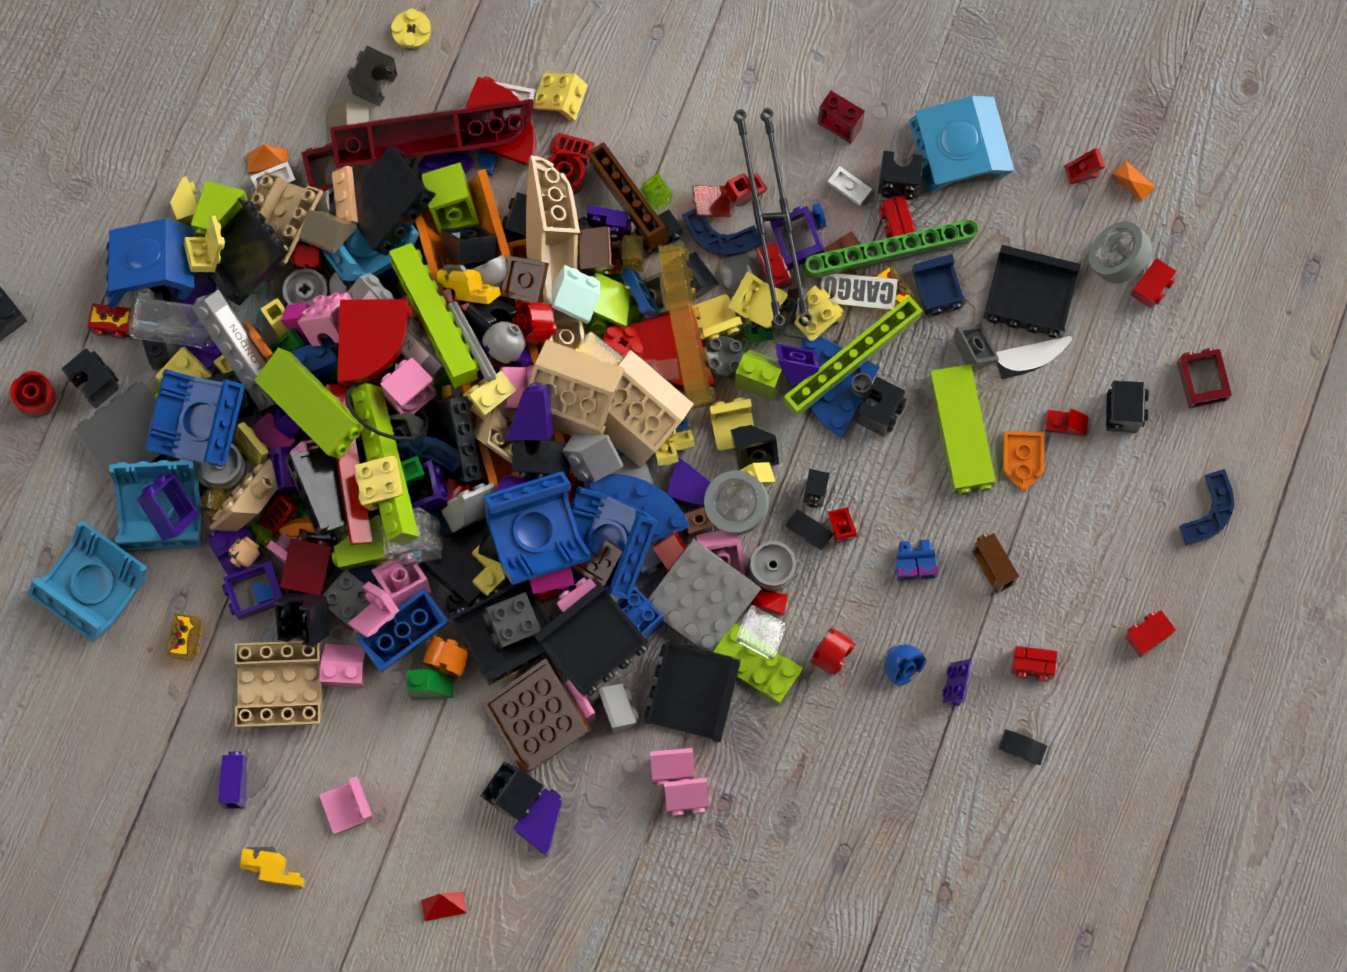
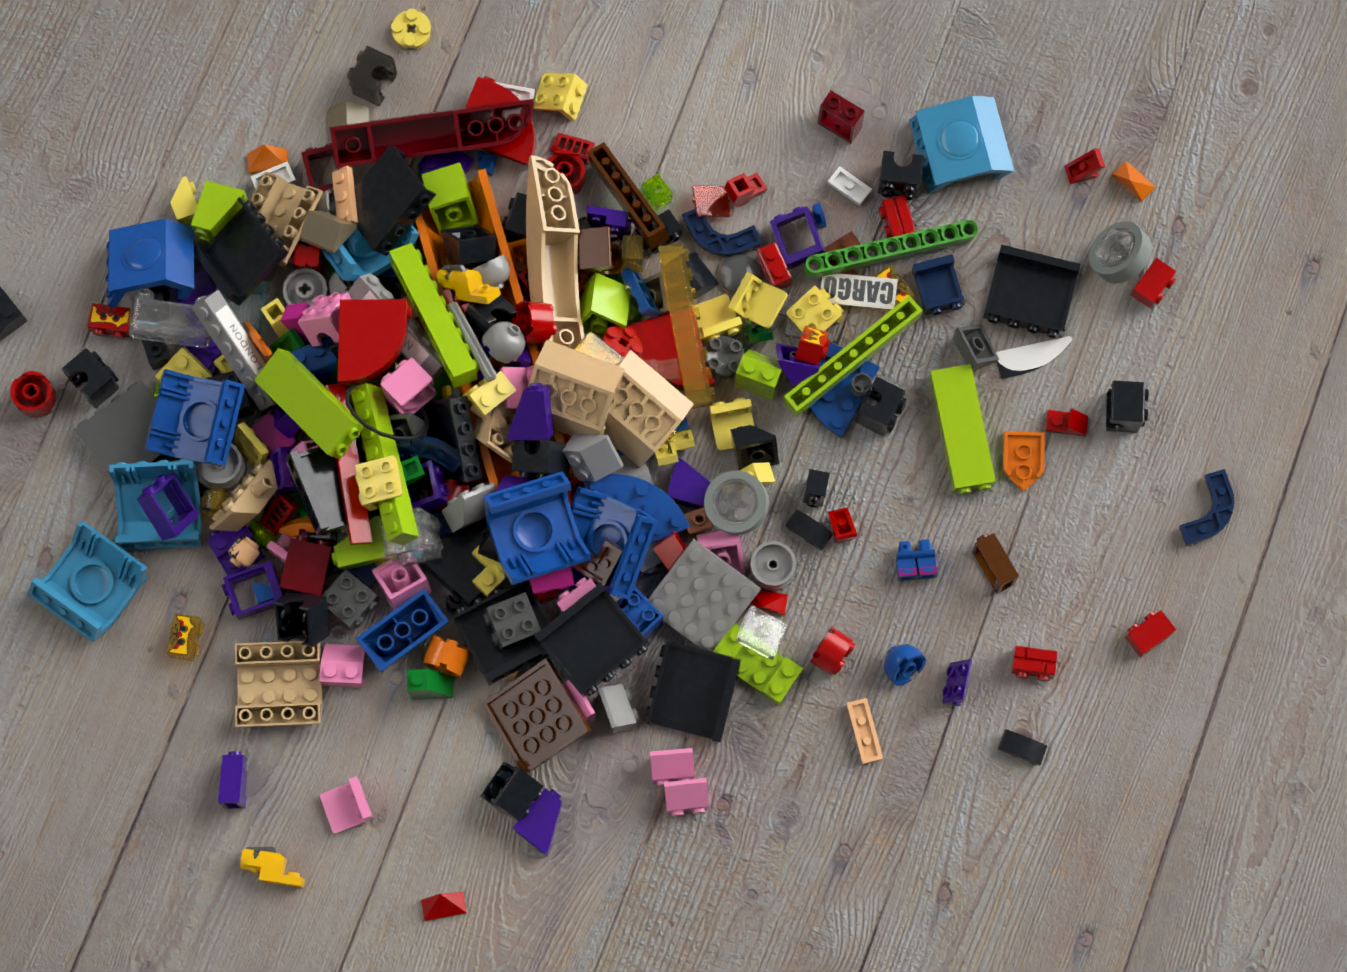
light yellow bracket [184,216,225,272] -> none
bright pink bracket [348,581,400,637] -> none
reddish brown plate [500,256,549,302] -> none
light aqua slope [552,265,600,324] -> none
black bar [733,108,813,329] -> none
black plate [776,287,807,327] -> none
dark red window [1177,348,1232,408] -> none
none -> red brick [795,326,831,365]
none -> light nougat plate [846,698,883,765]

